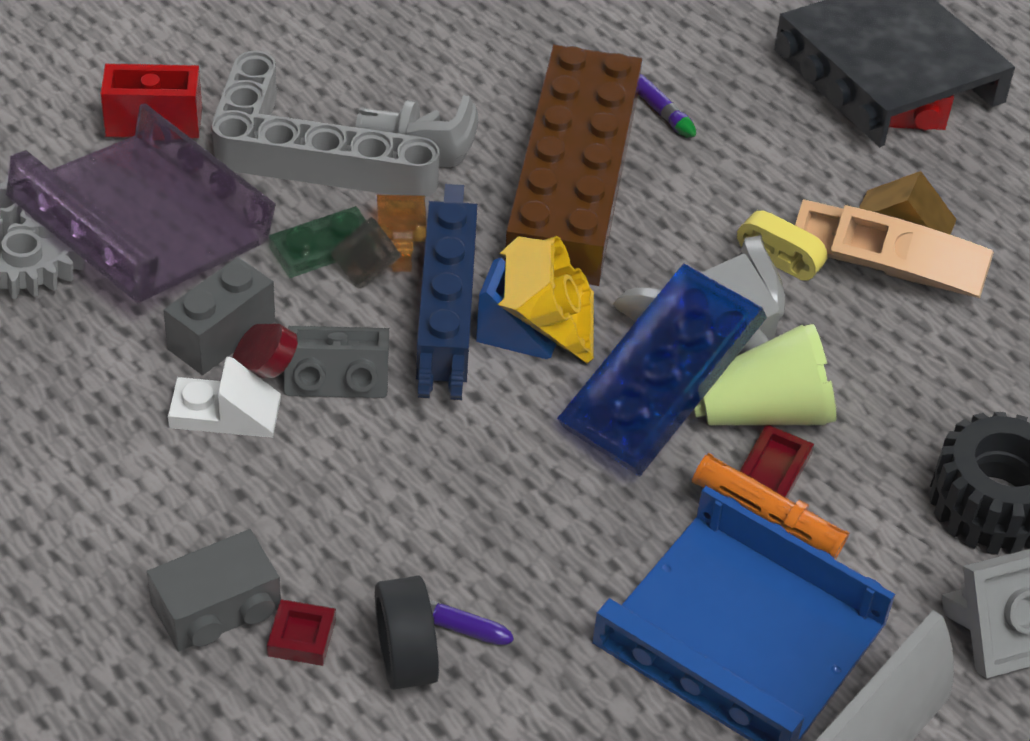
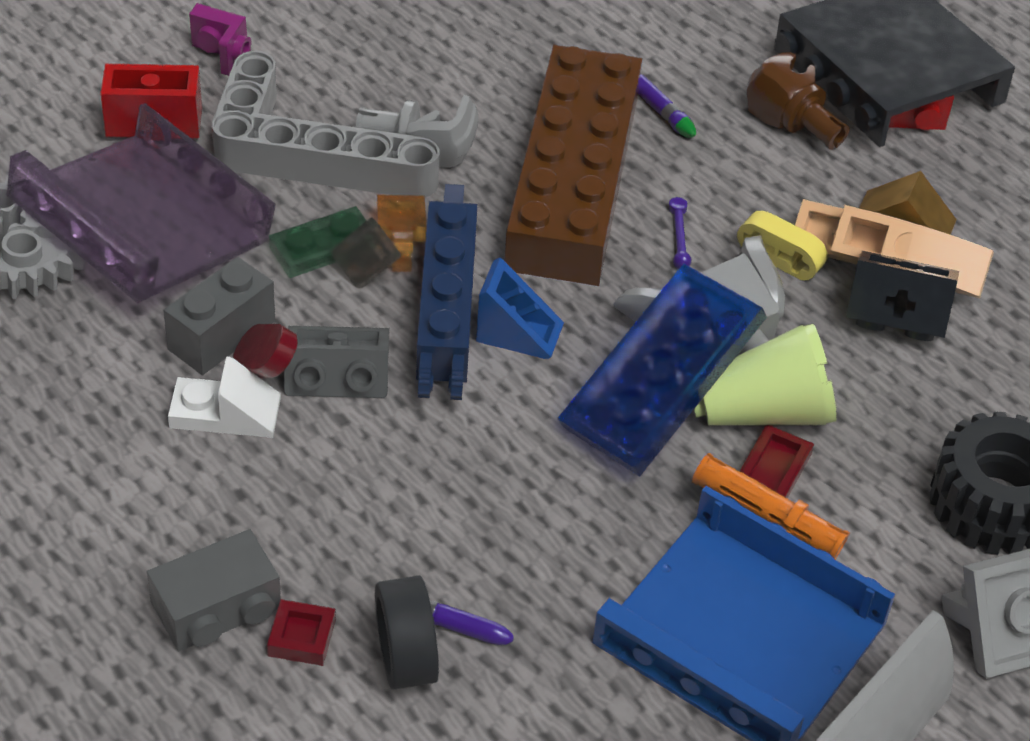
yellow slope [497,236,594,363] -> none
none -> magenta bracket [189,3,251,76]
none -> dark purple hinge [668,197,692,270]
none -> reddish brown piece [746,52,850,150]
none -> black brick [846,251,959,341]

